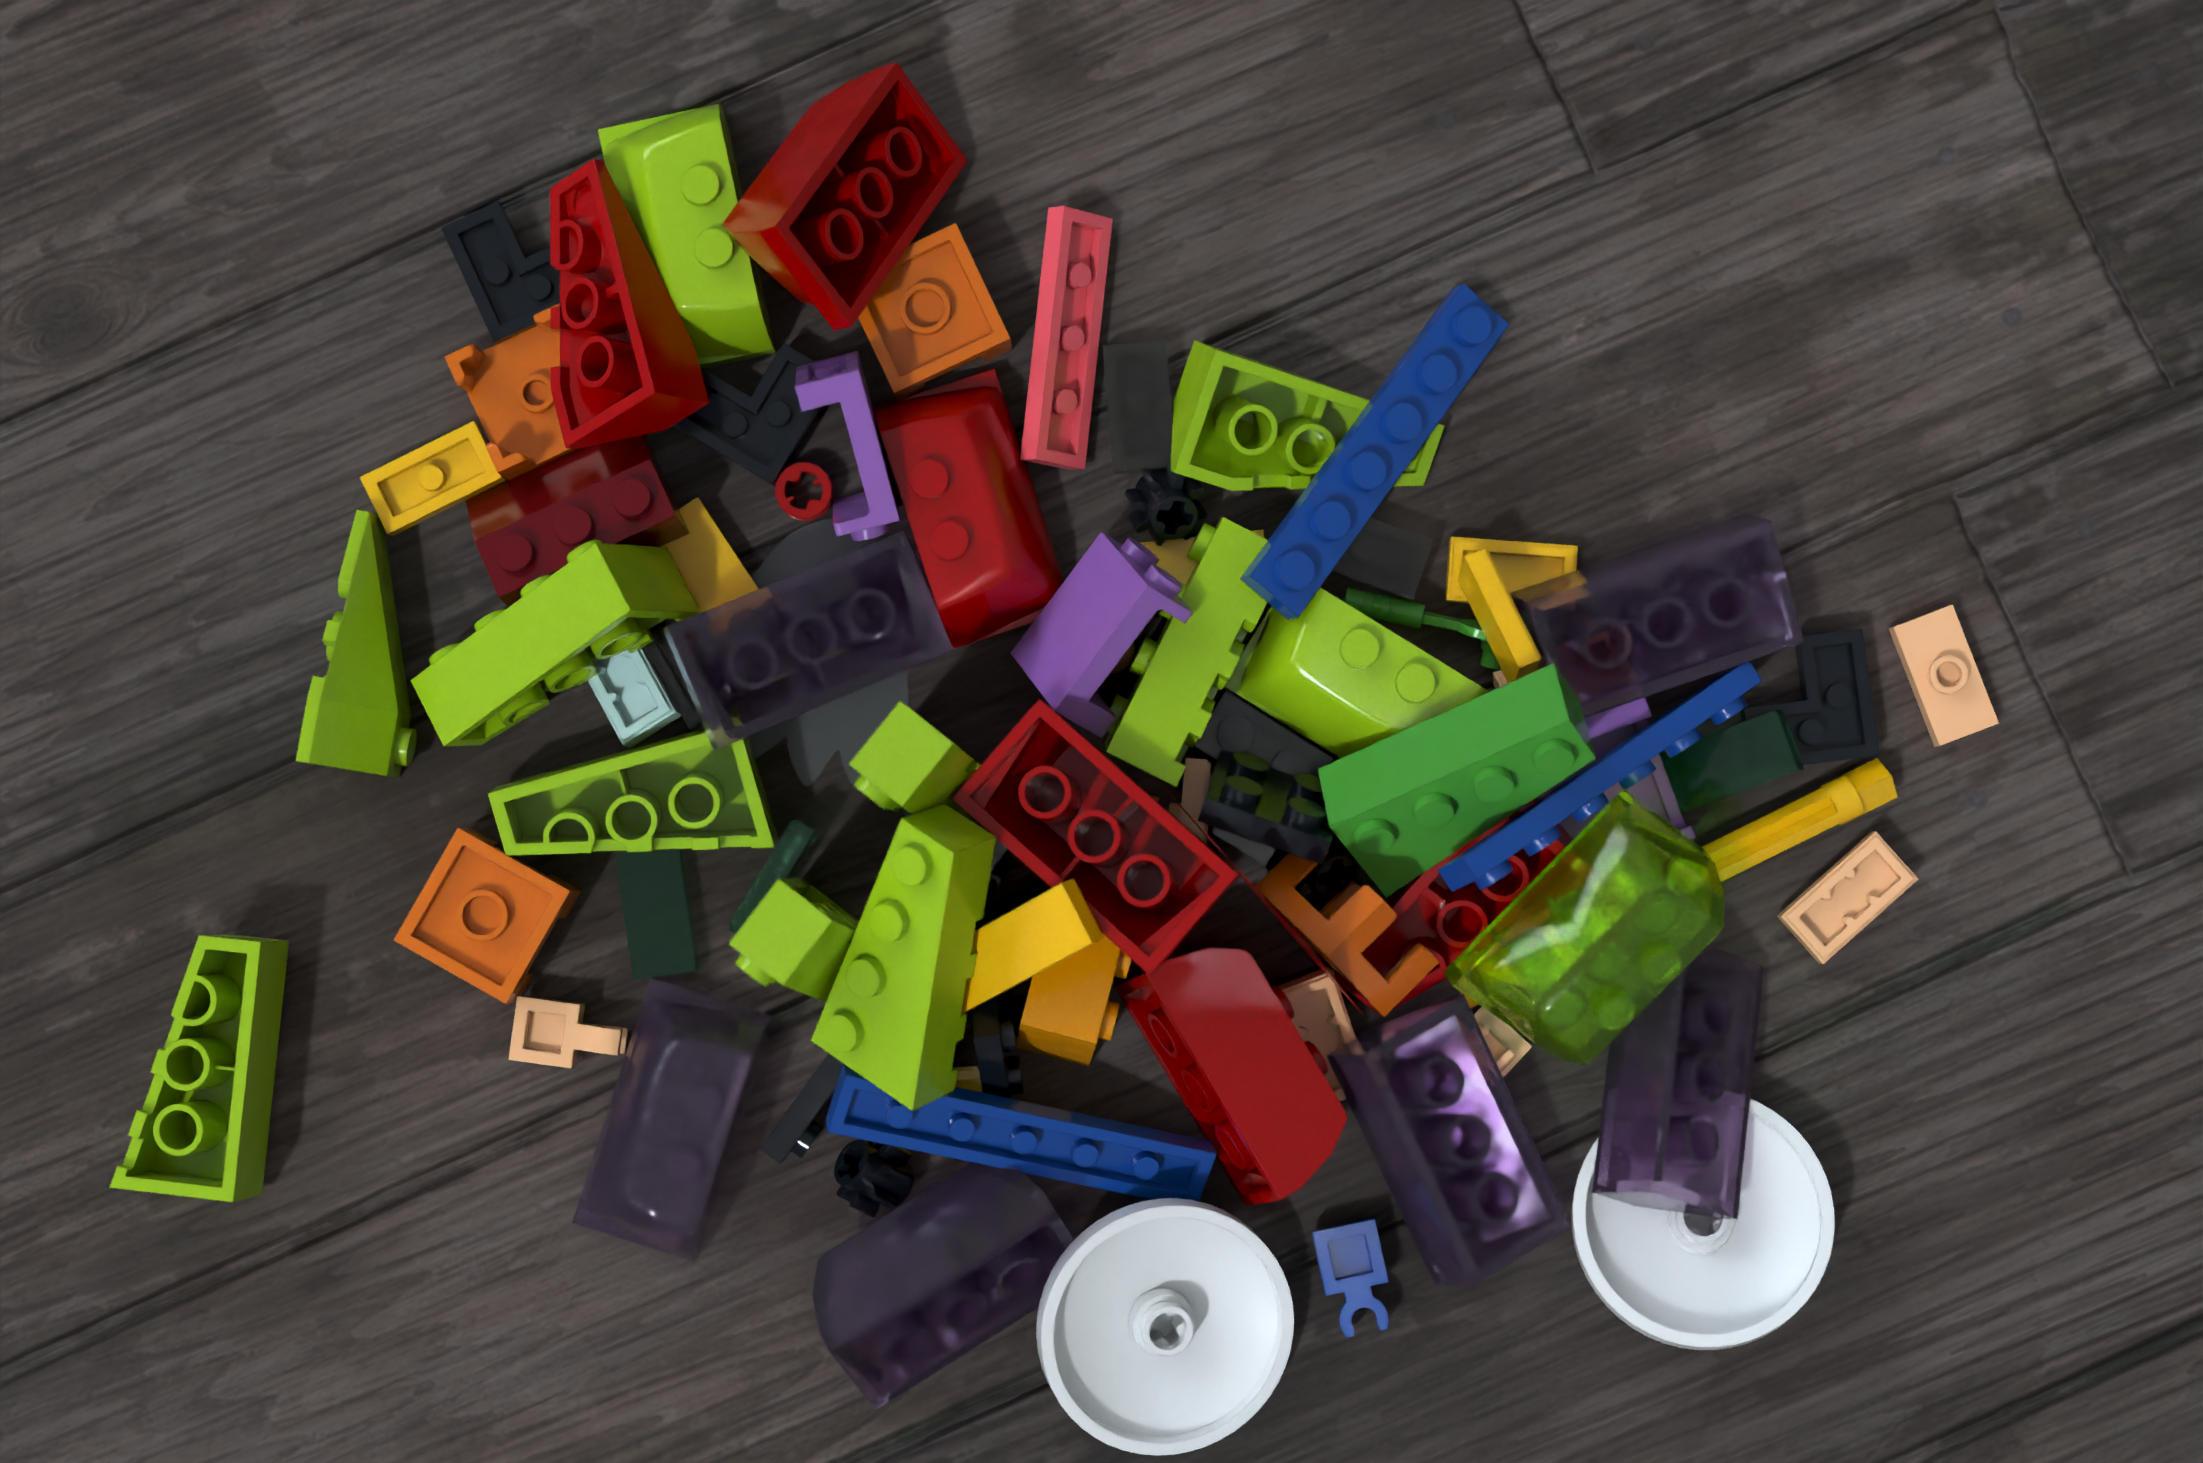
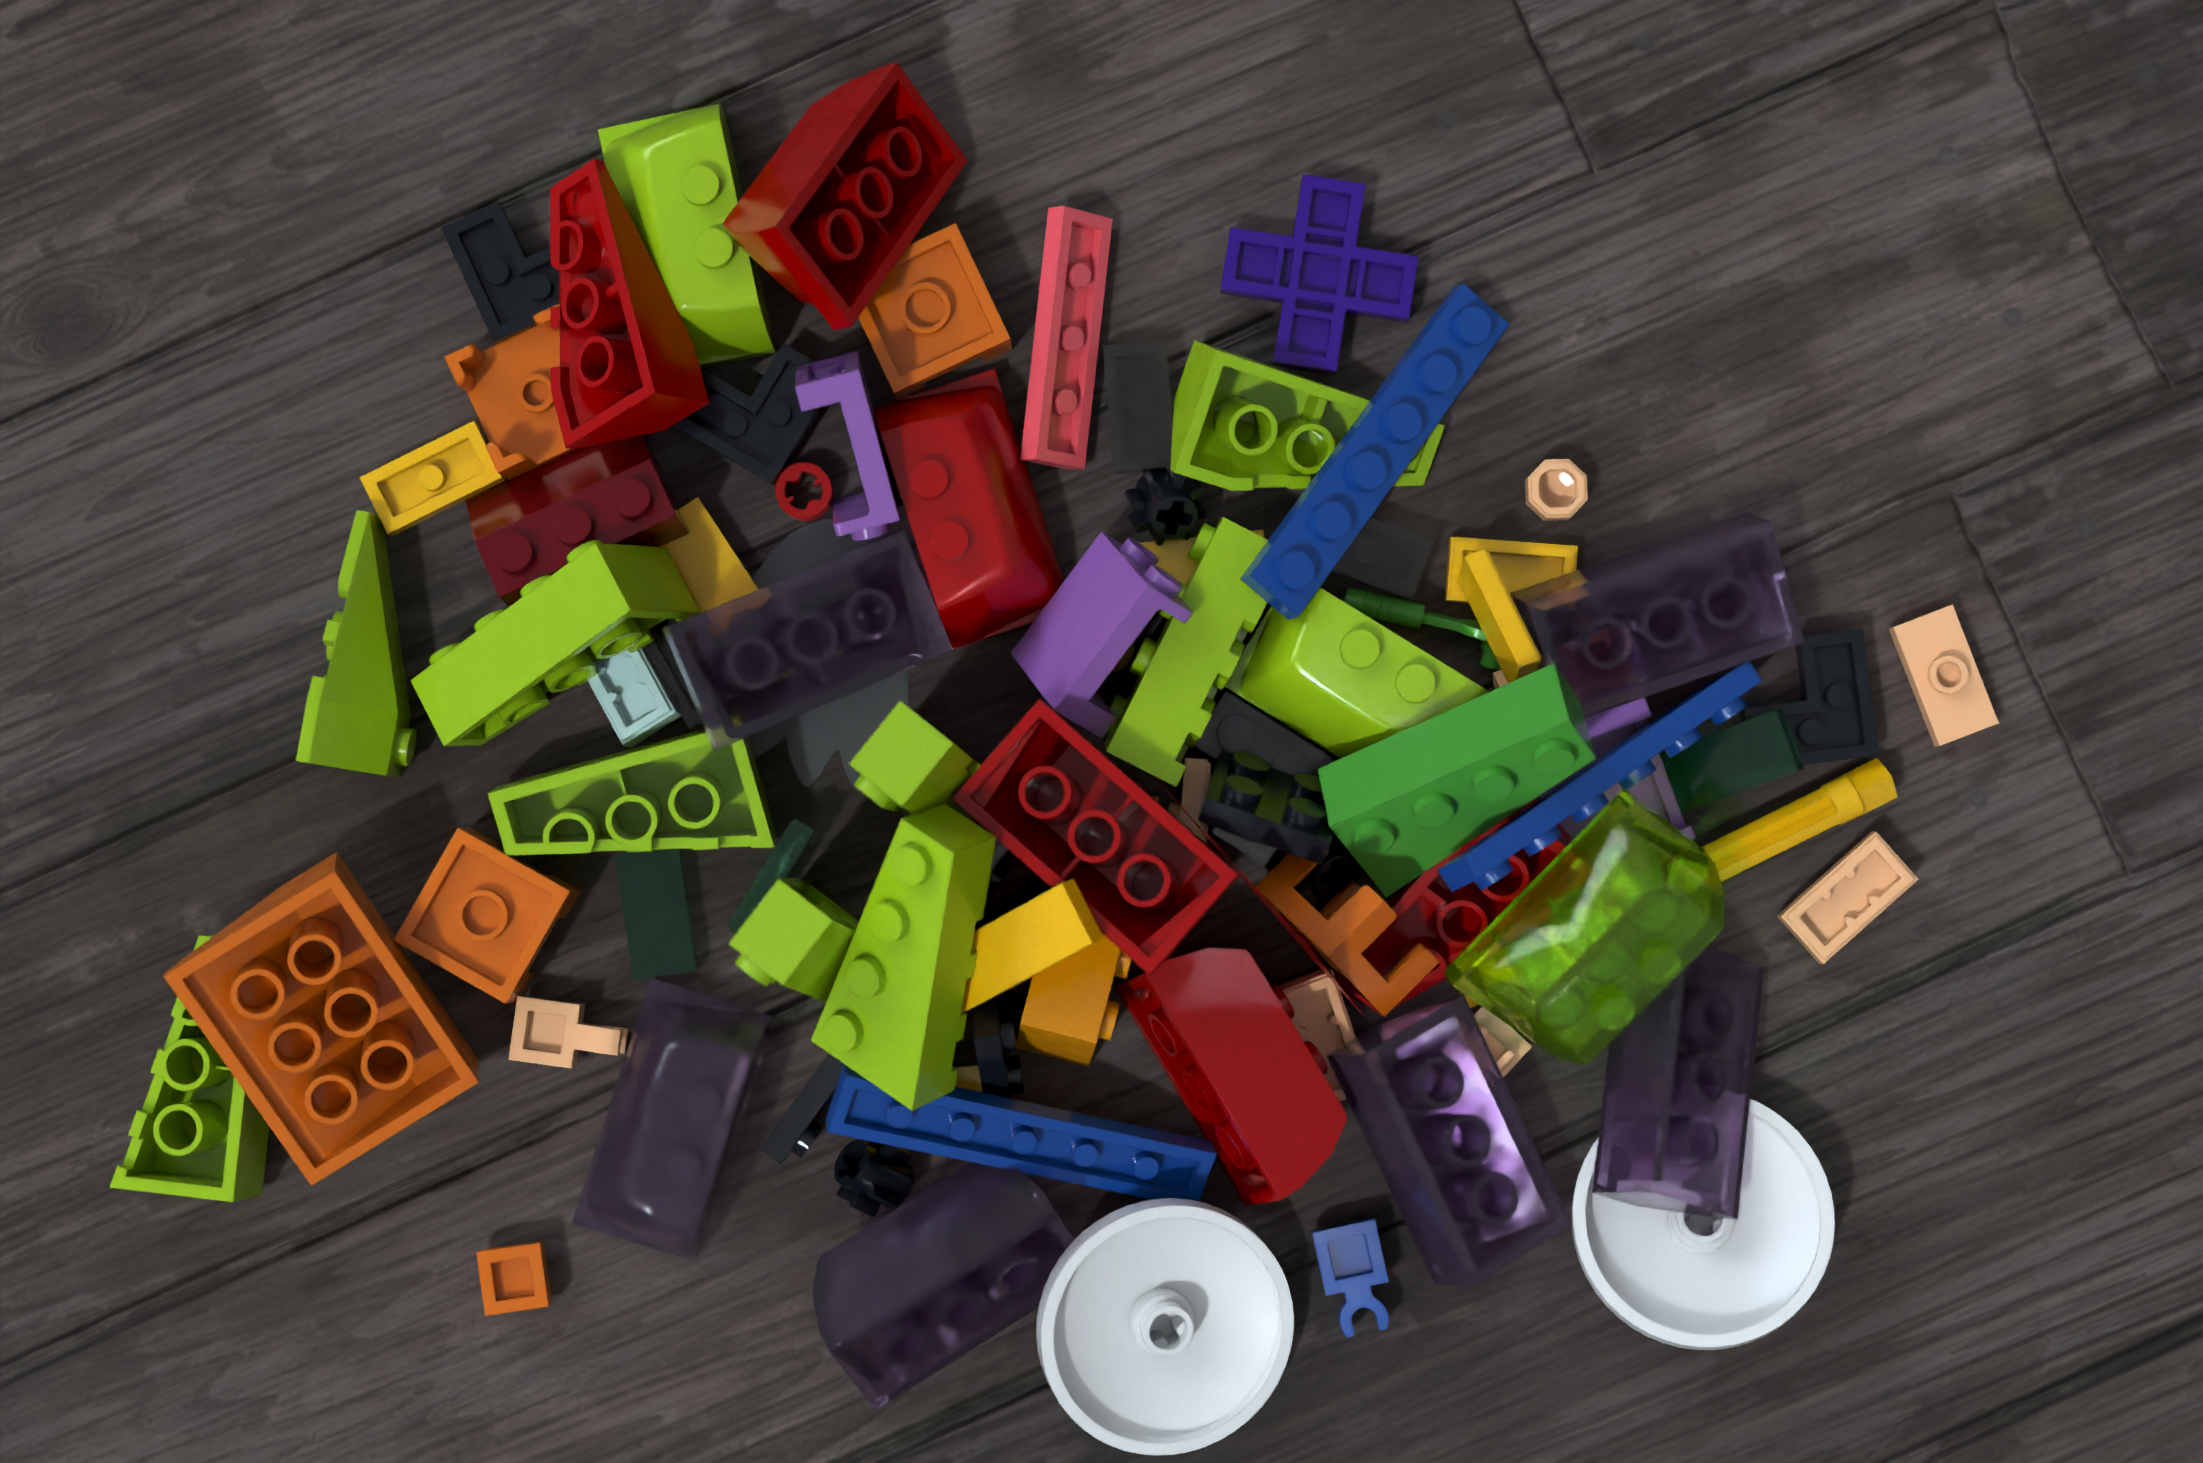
none -> orange slope [163,852,479,1186]
none -> orange plate [476,1240,553,1316]
none -> dark purple plate [1220,174,1419,375]
none -> light nougat tile [1525,459,1588,521]

